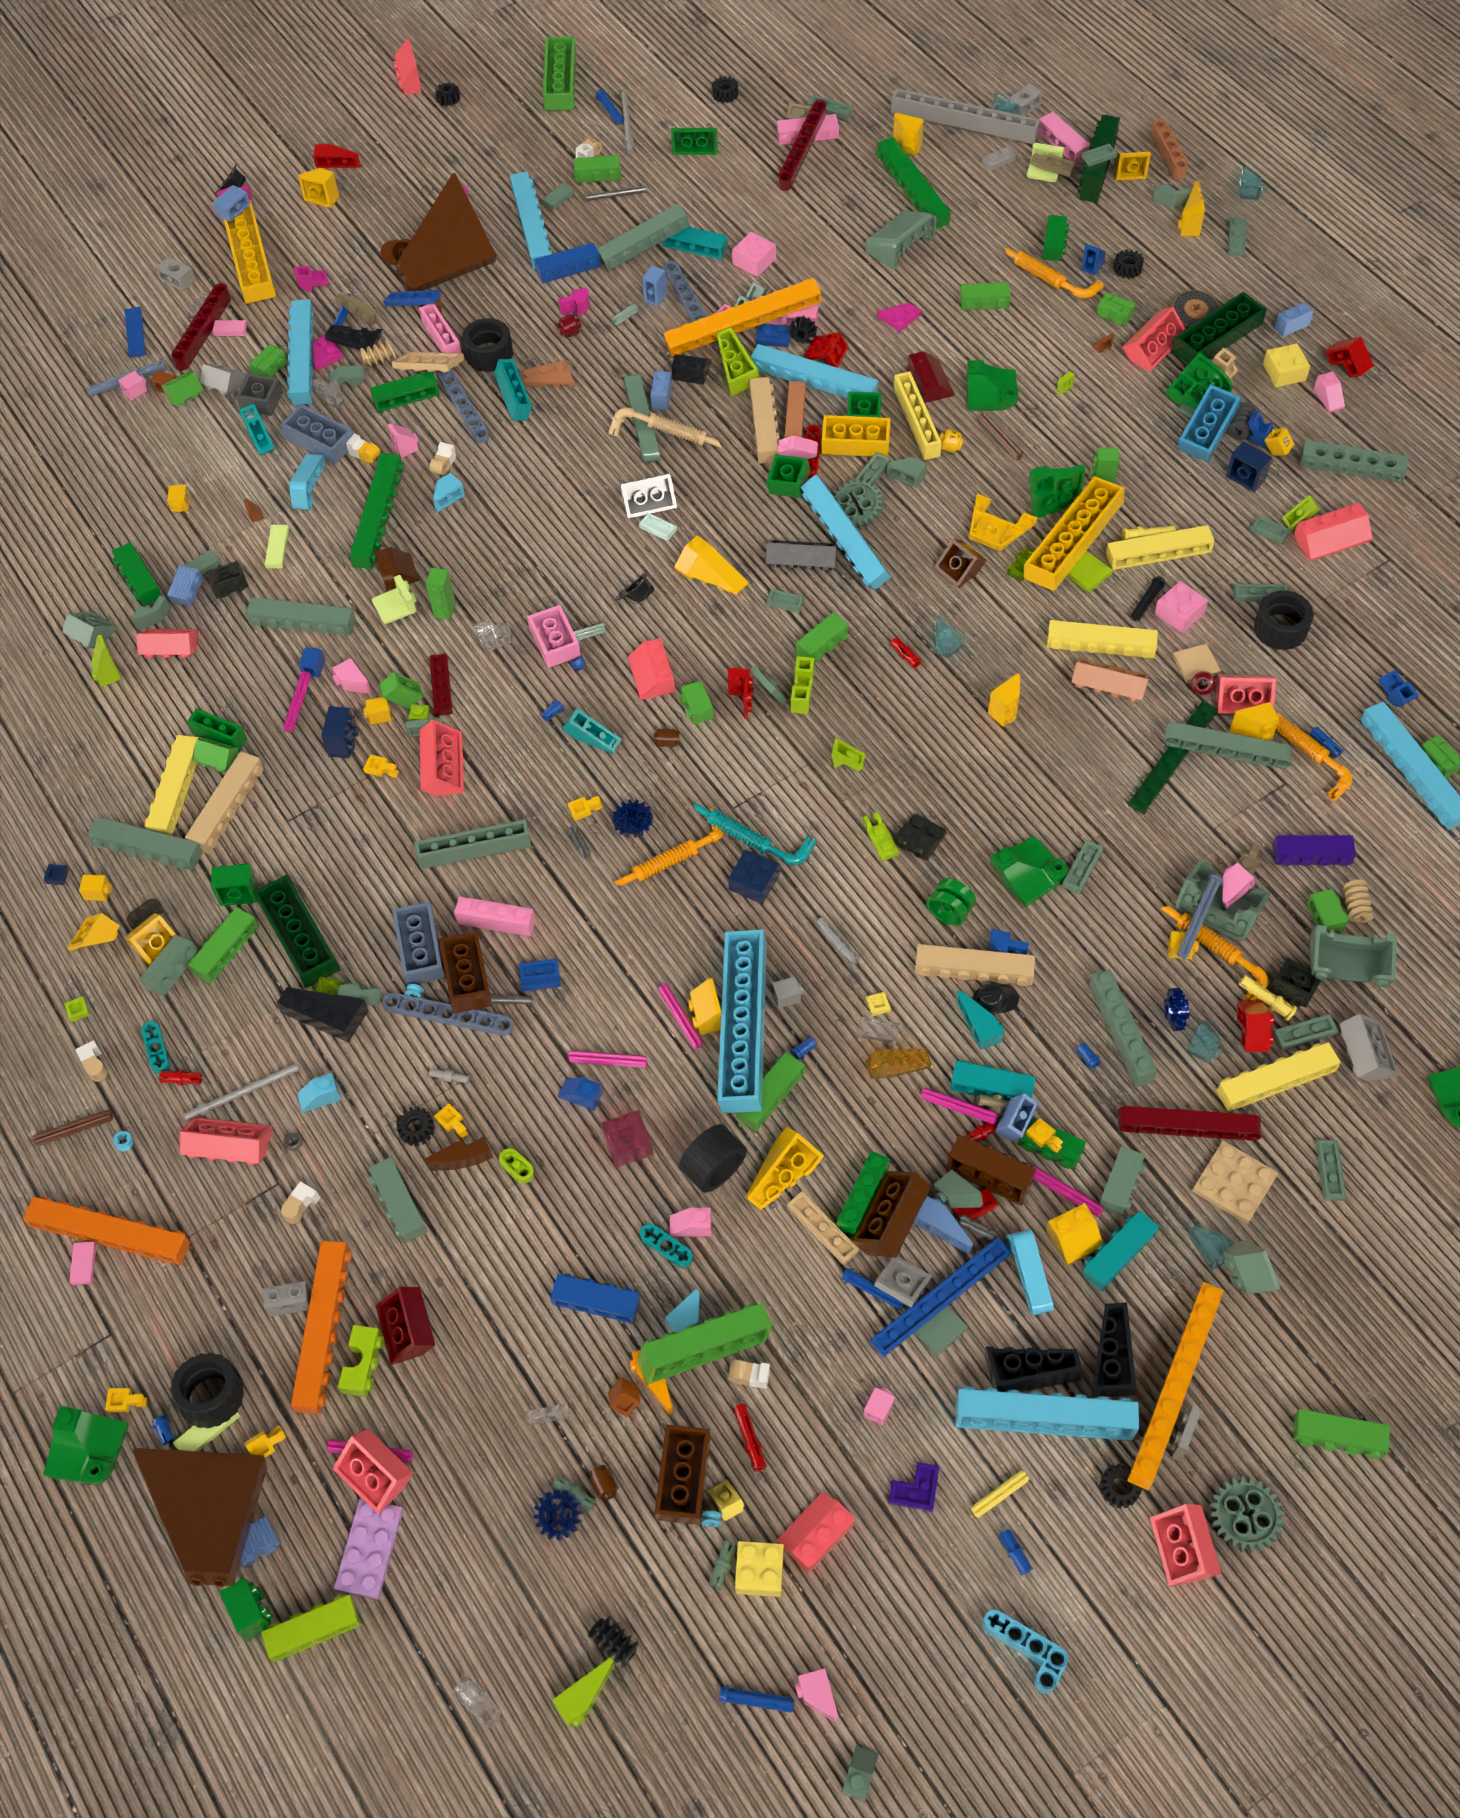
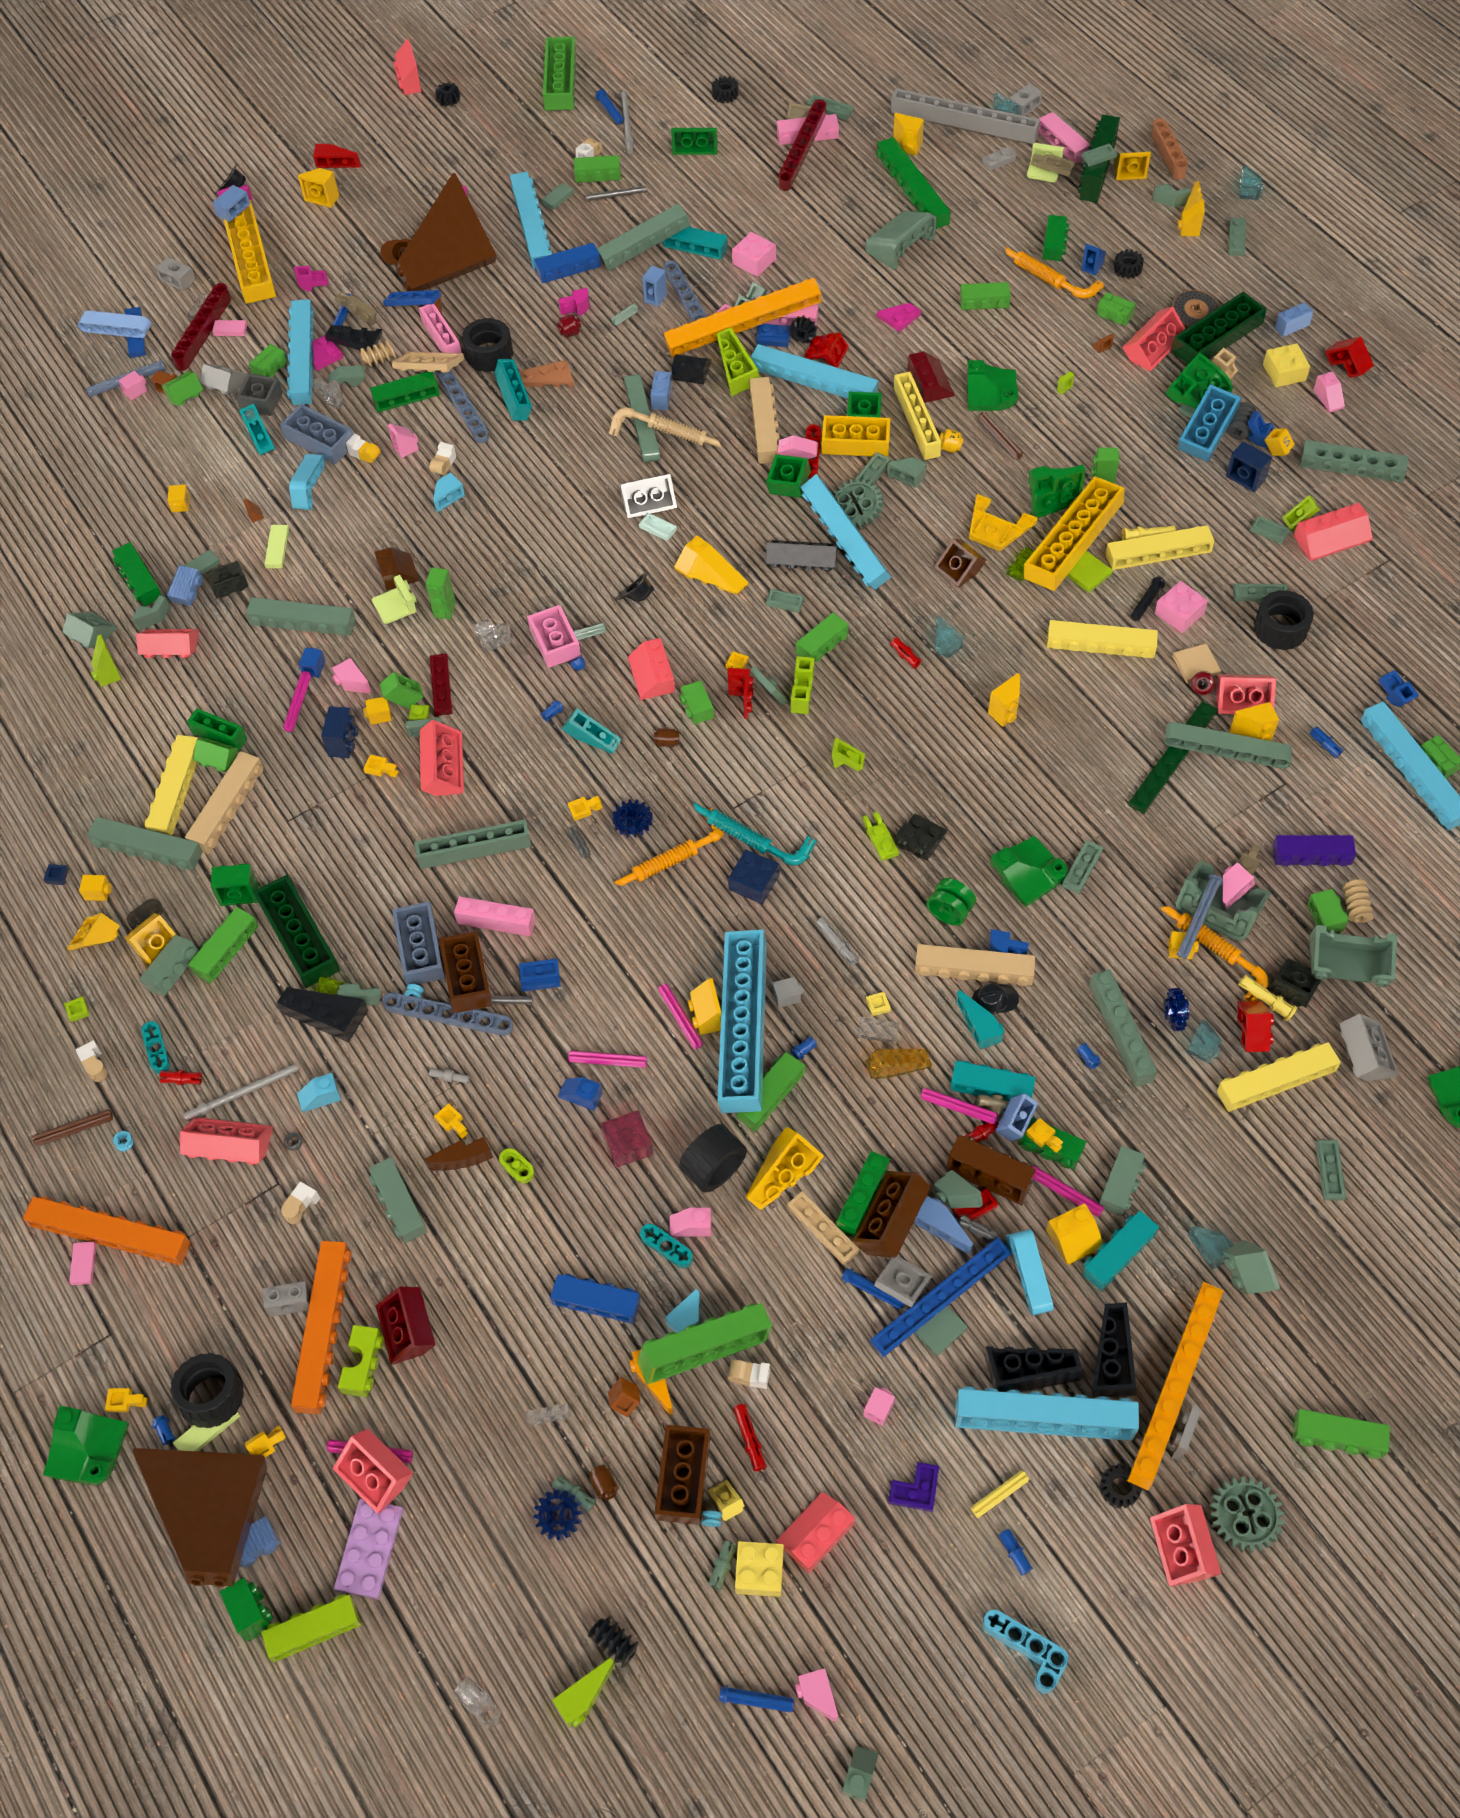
green brick [350,453,404,569] -> none
black tyre [396,1106,435,1146] -> none
nougat beam [785,381,806,438] -> none
slope [1071,657,1150,702] -> none
dark red beam [1118,1106,1262,1141] -> none
tan plate [1192,1141,1278,1224] -> none
sand green plate [1273,1014,1338,1051] -> none
light orange piece [1275,713,1352,801] -> none
none -> light blue beam [78,311,152,338]
none -> yellow tile [725,651,749,669]

